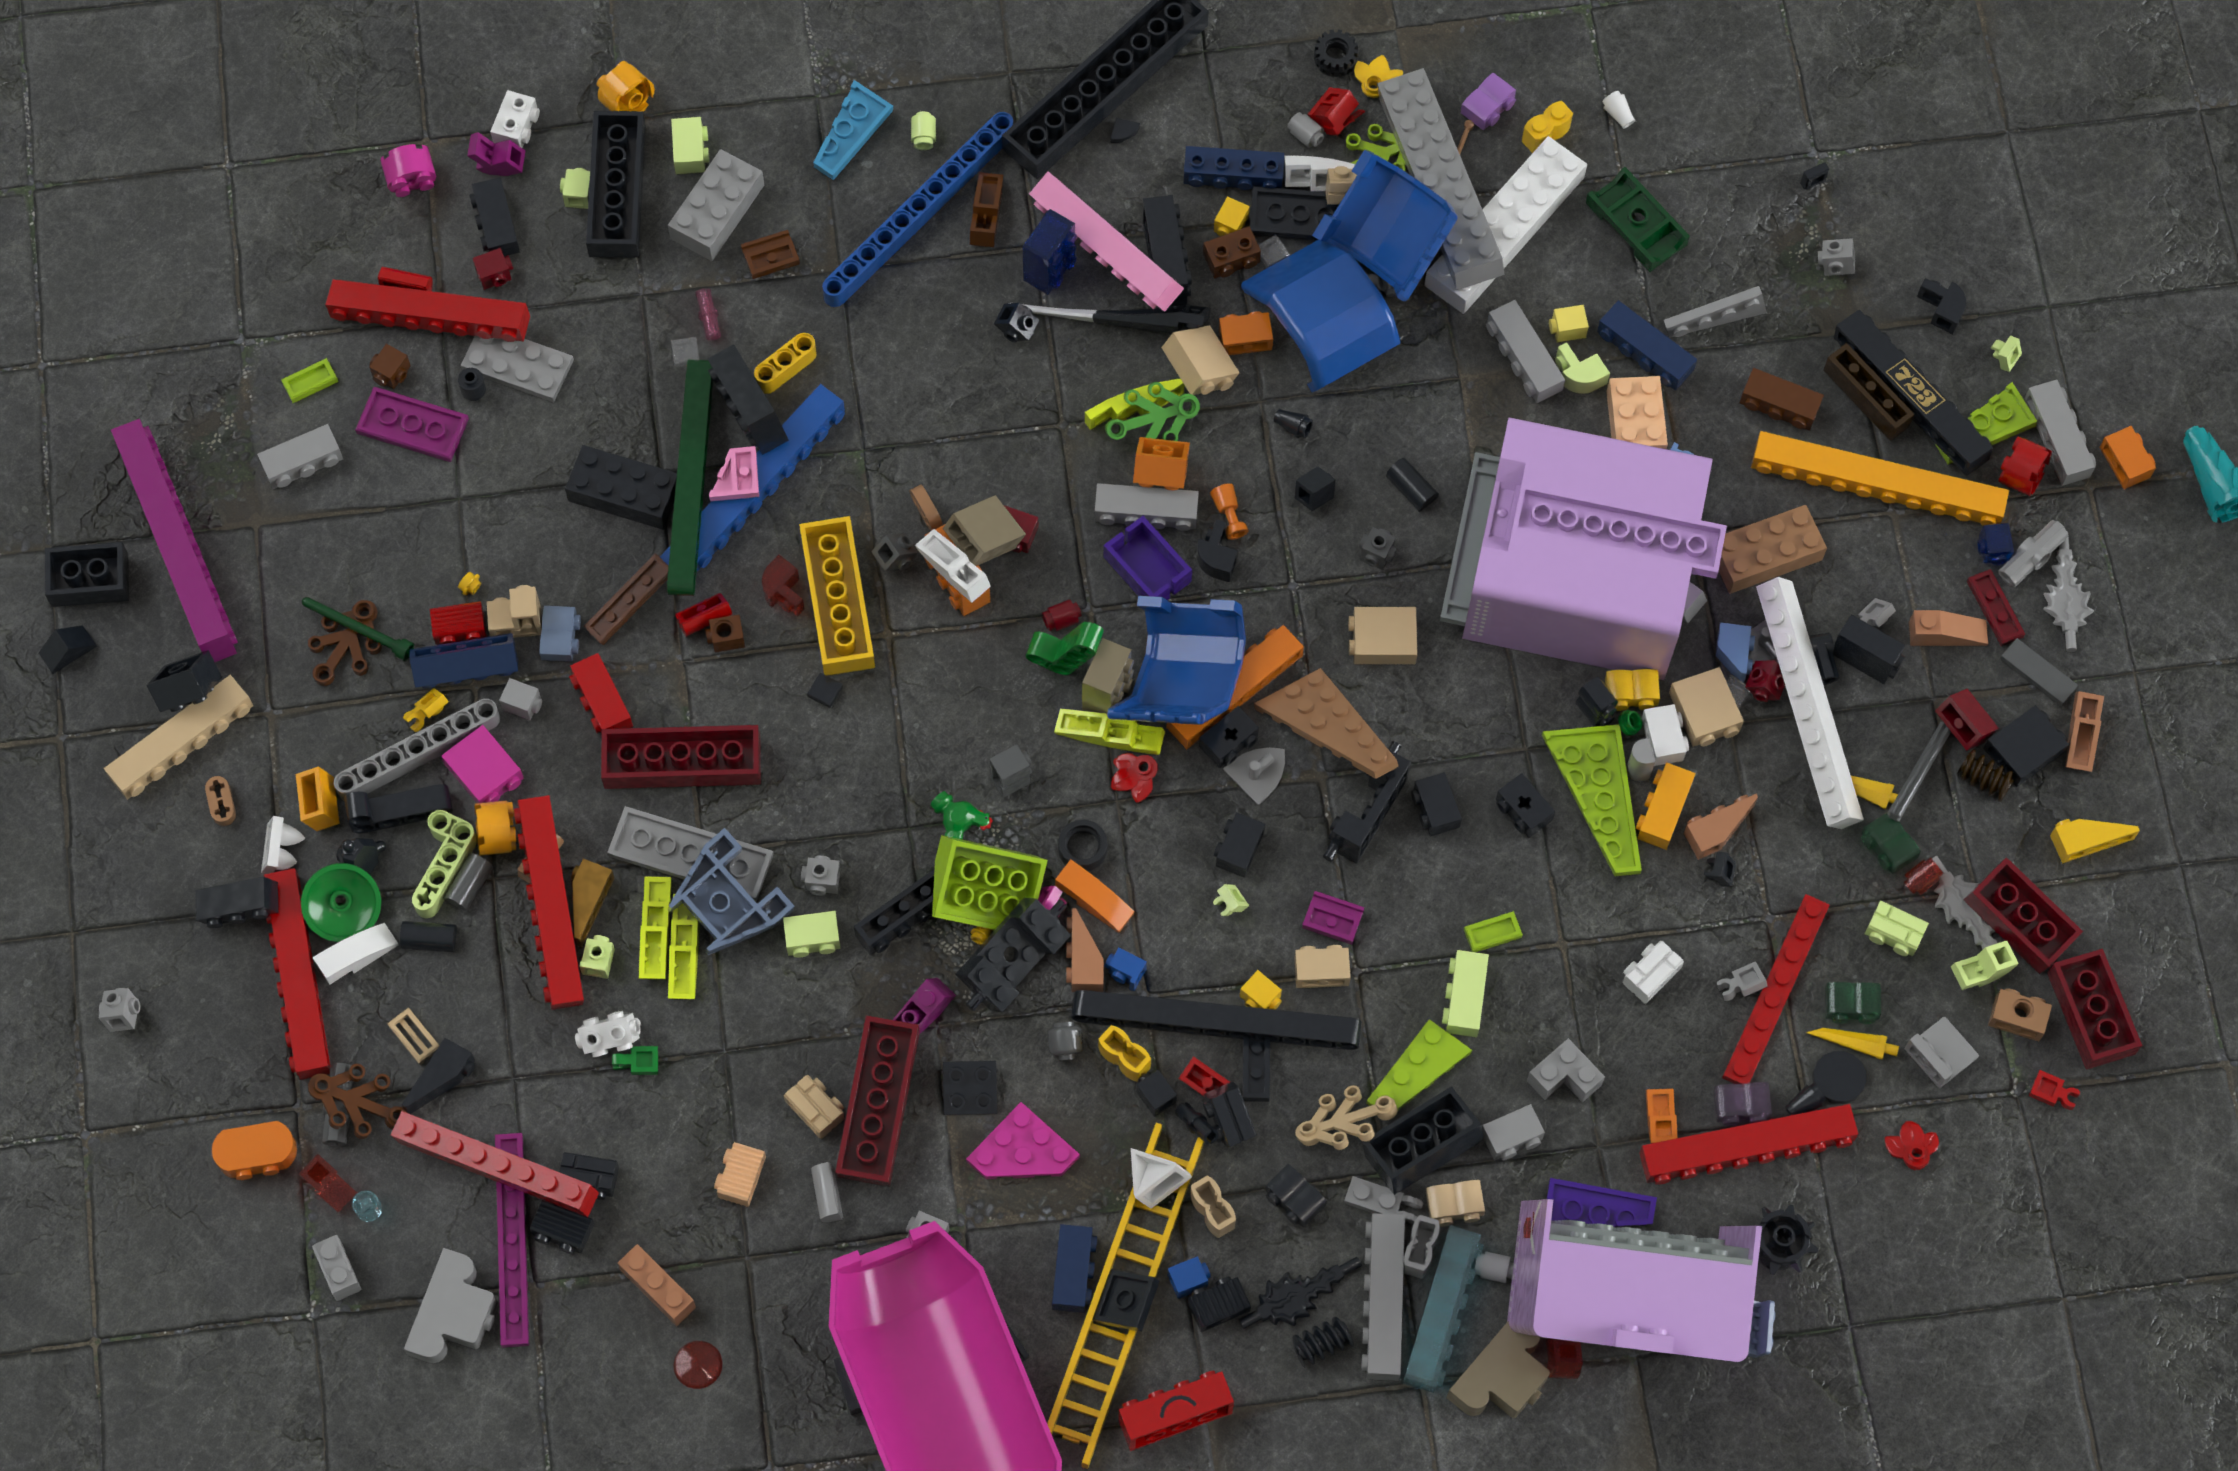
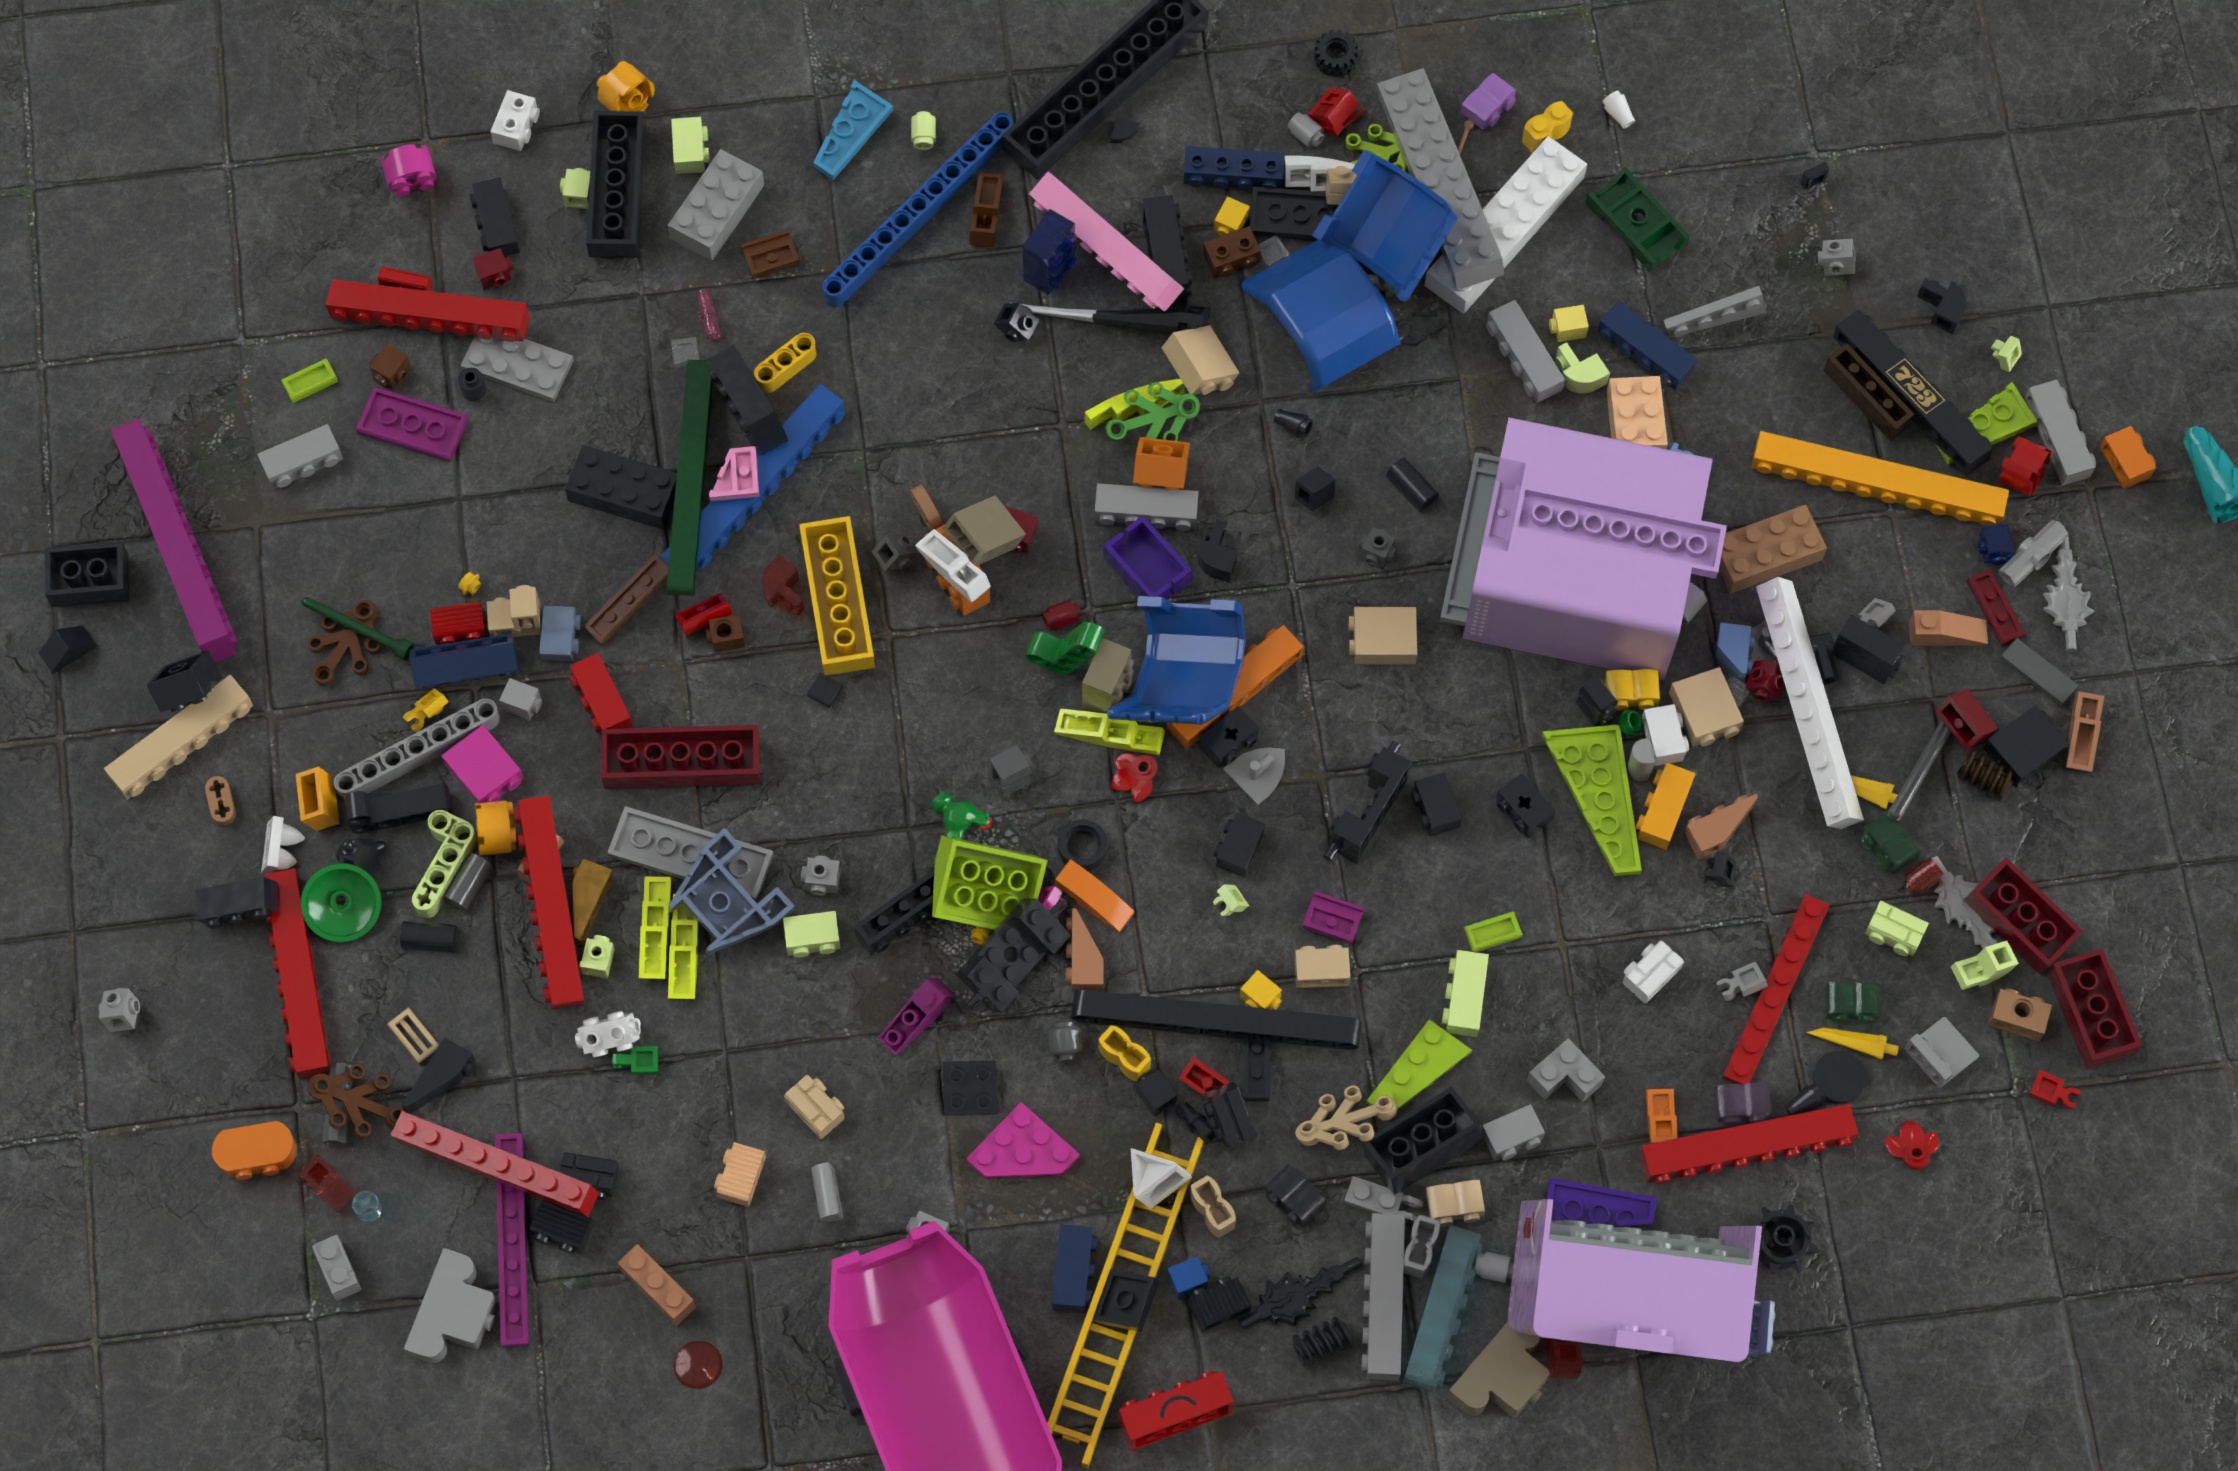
white slope [313,923,399,985] -> none
magenta brick [467,132,525,176] -> none
dark red brick [835,1015,920,1187] -> none
blue brick [1104,948,1147,992] -> none
orange piece [1210,484,1249,540] -> none
orange brick [1219,311,1273,355] -> none
medium nougat wing [1254,668,1398,779] -> none
yellow plate [1354,55,1403,98] -> none
reddish brown brick [1739,368,1824,431] -> none
yellow slope [2050,819,2140,864] -> none

